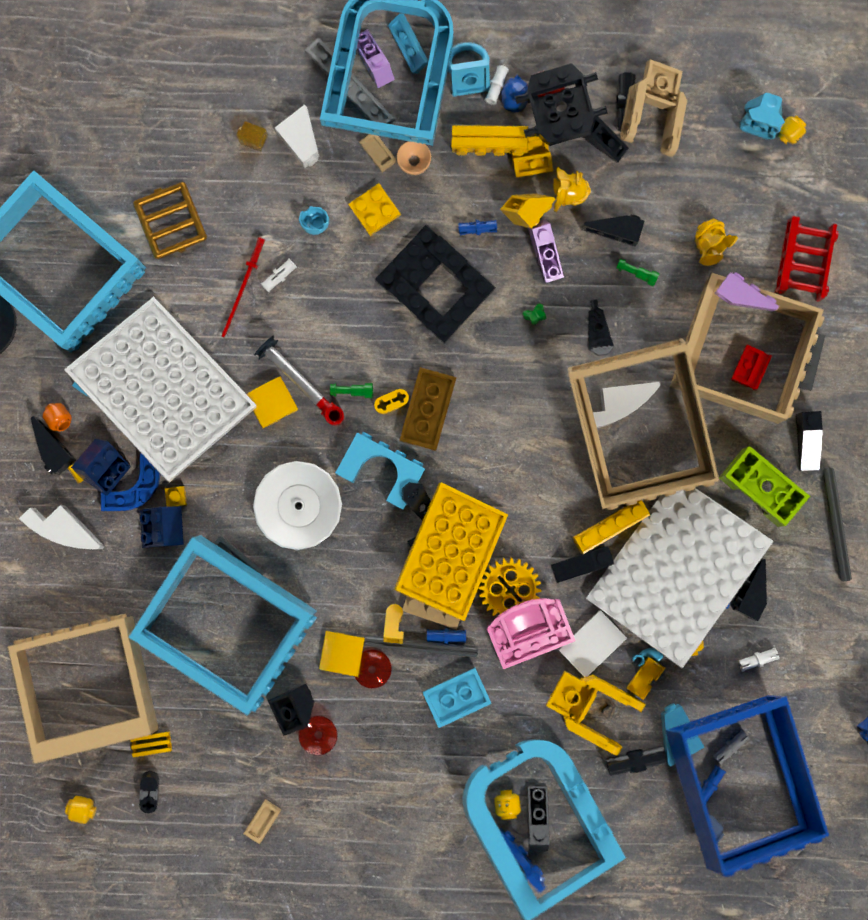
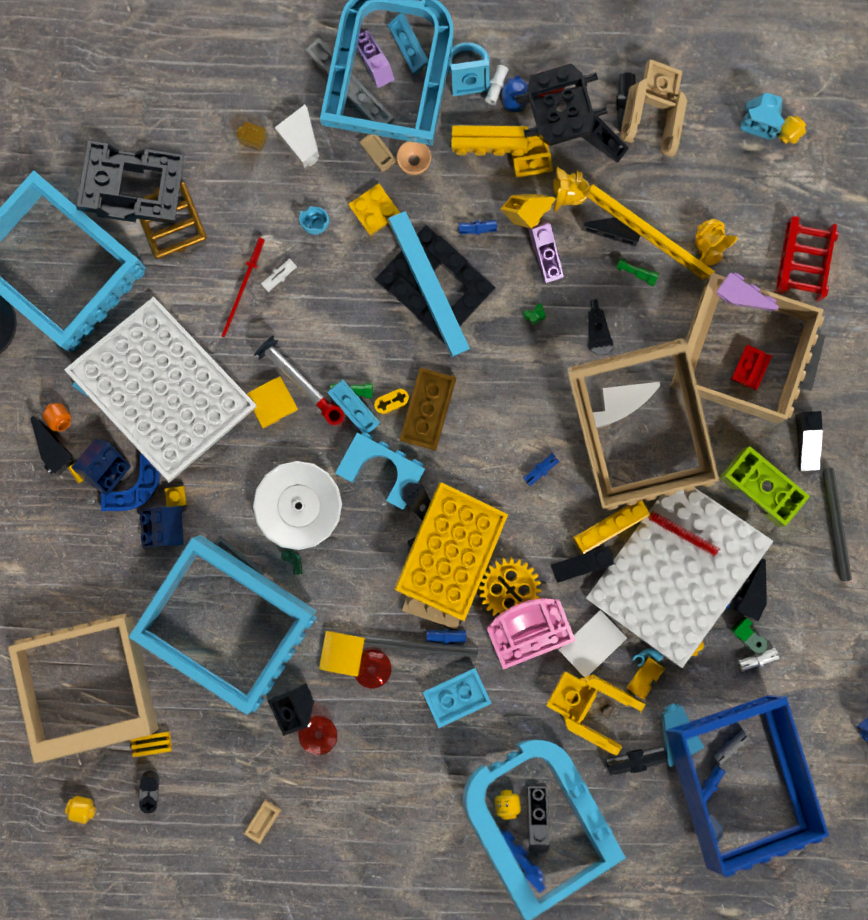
white slope [19,505,105,549] -> none
yellow leg [383,604,404,644] -> none
none -> black piece [76,140,184,224]
none -> clear green arm [281,550,303,575]
none -> medium azure plate [327,379,380,434]
none -> medium azure tile [388,211,470,357]
none -> blue pin [523,453,560,487]
none -> yellow tile [583,184,715,280]
none -> red piece [648,511,720,557]
none -> leg [730,617,767,653]

